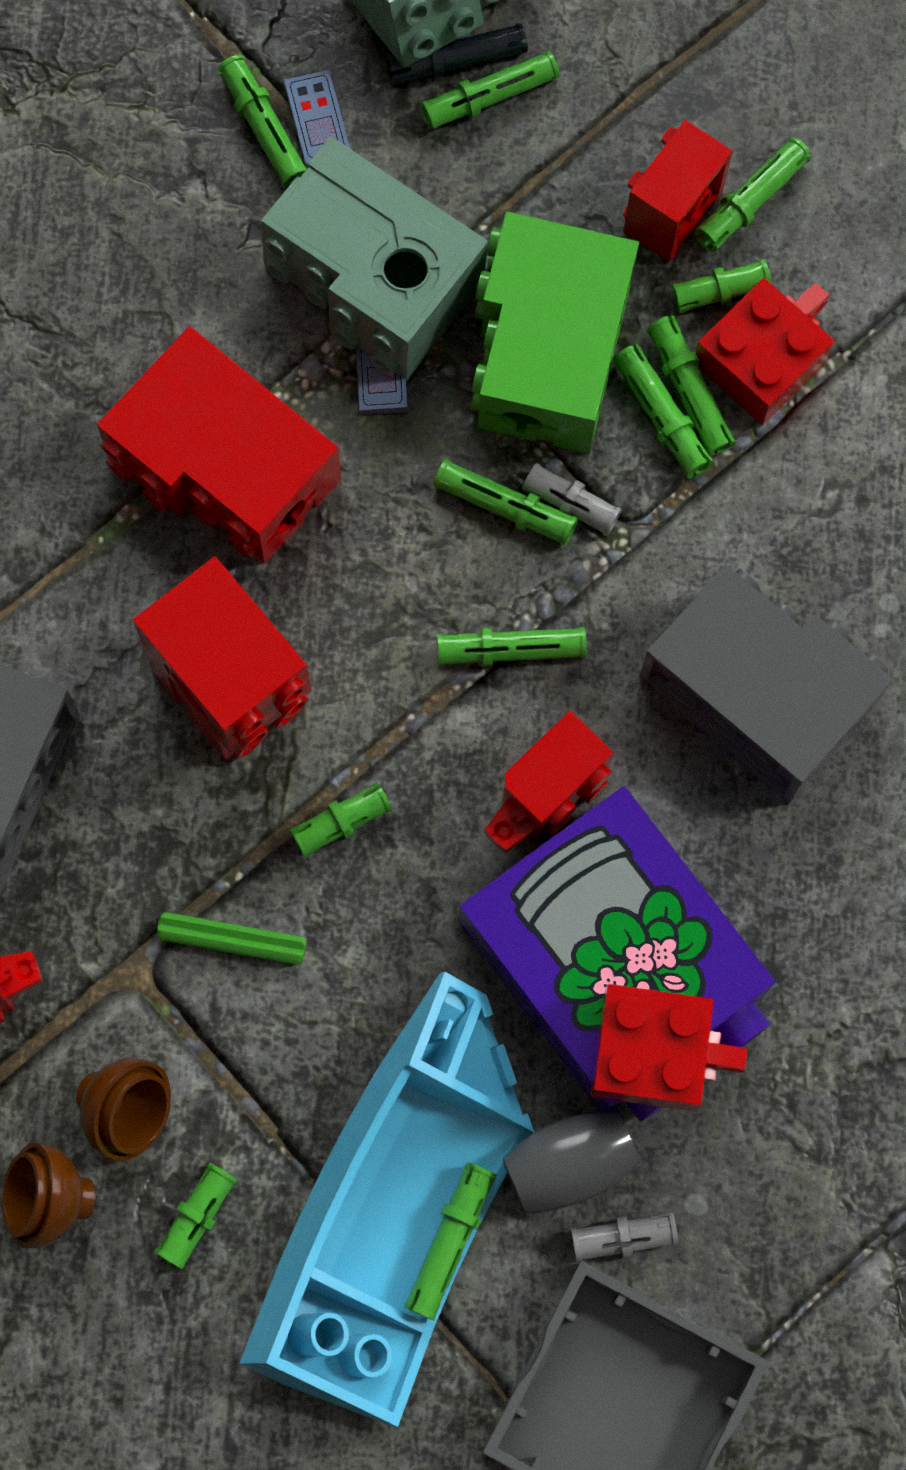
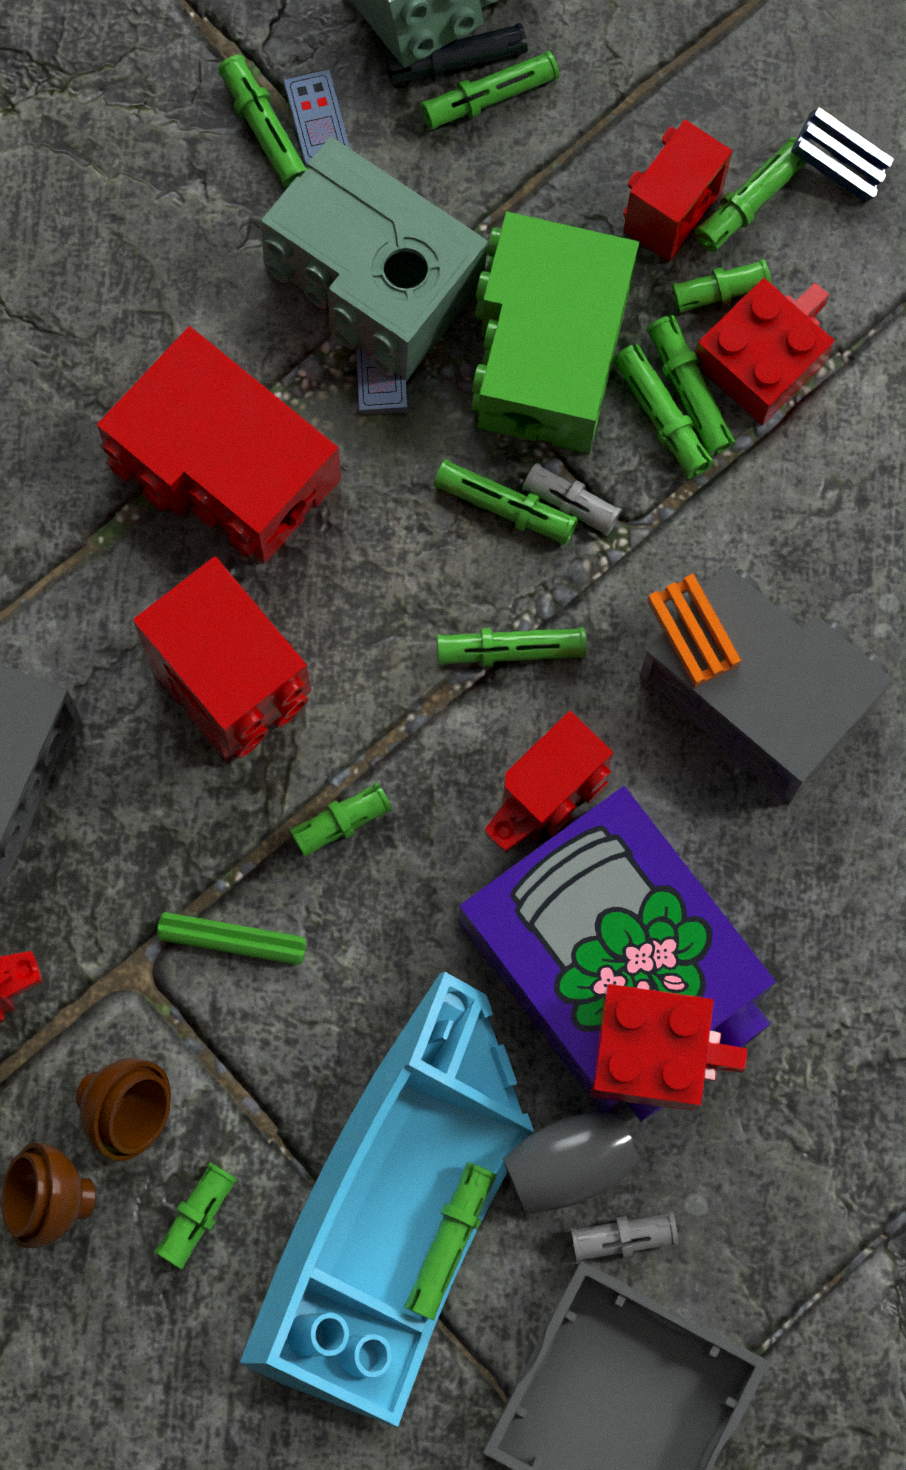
none -> orange tile [647,573,742,688]
none -> tile [791,107,894,202]

